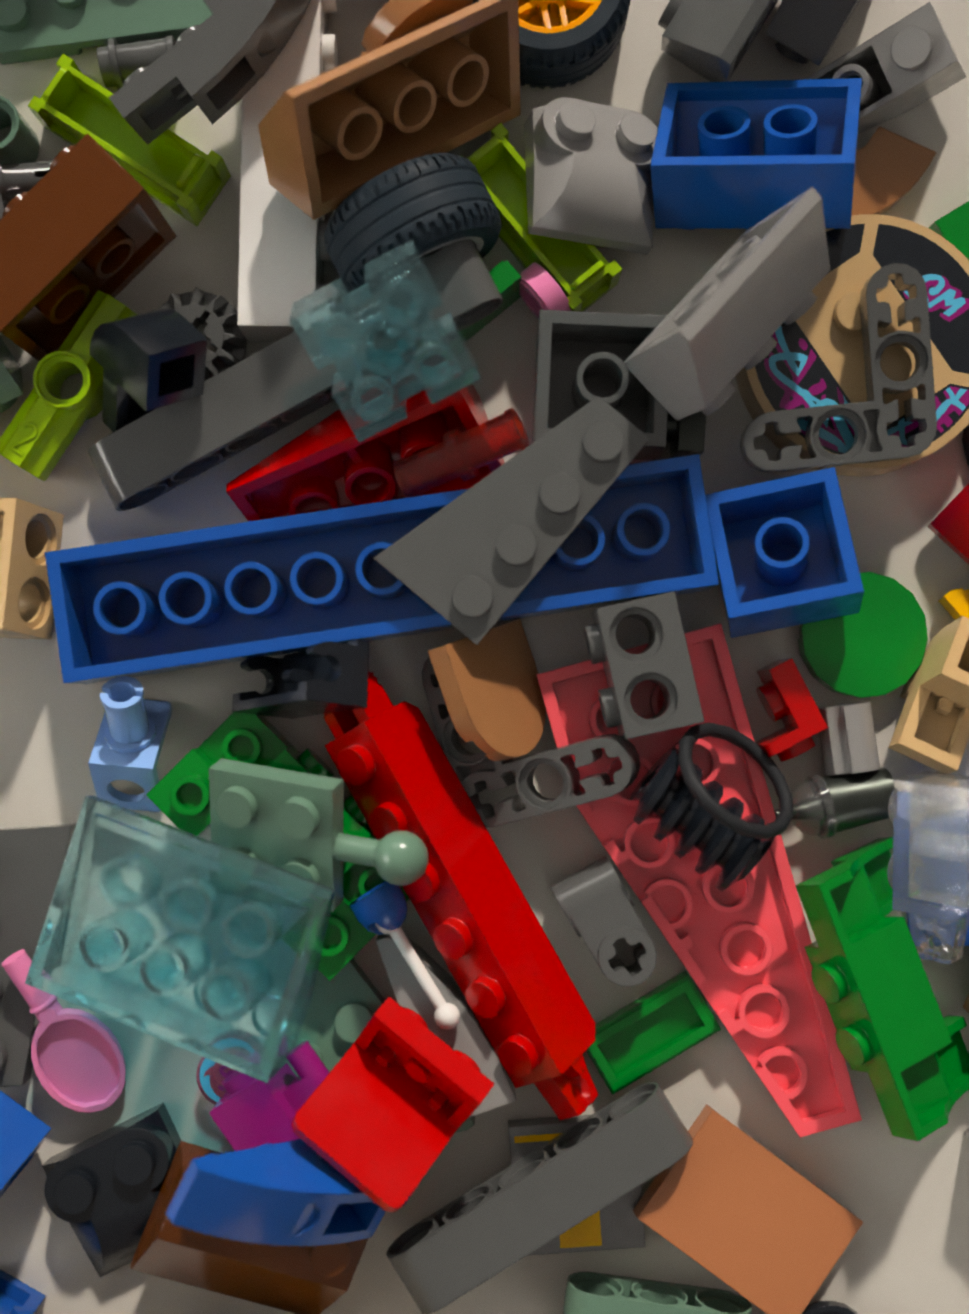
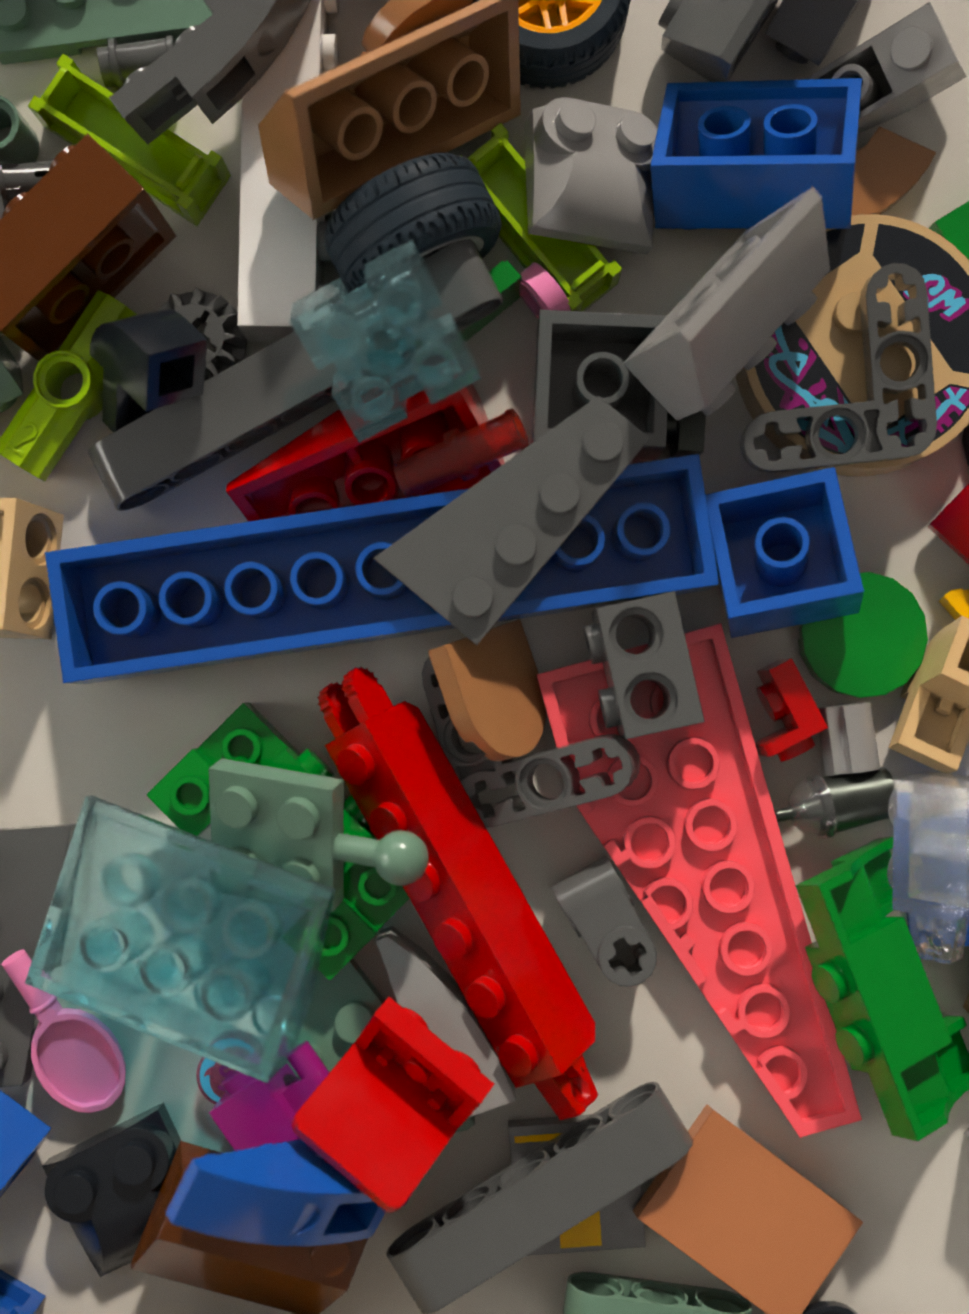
light blue bracket [88,676,172,812] -> none
black hinge [232,640,369,719] -> none
hinge [349,881,460,1030] -> none
green tile [586,970,721,1095] -> none
black piece [630,747,775,892] -> none
black piece [678,723,793,840] -> none

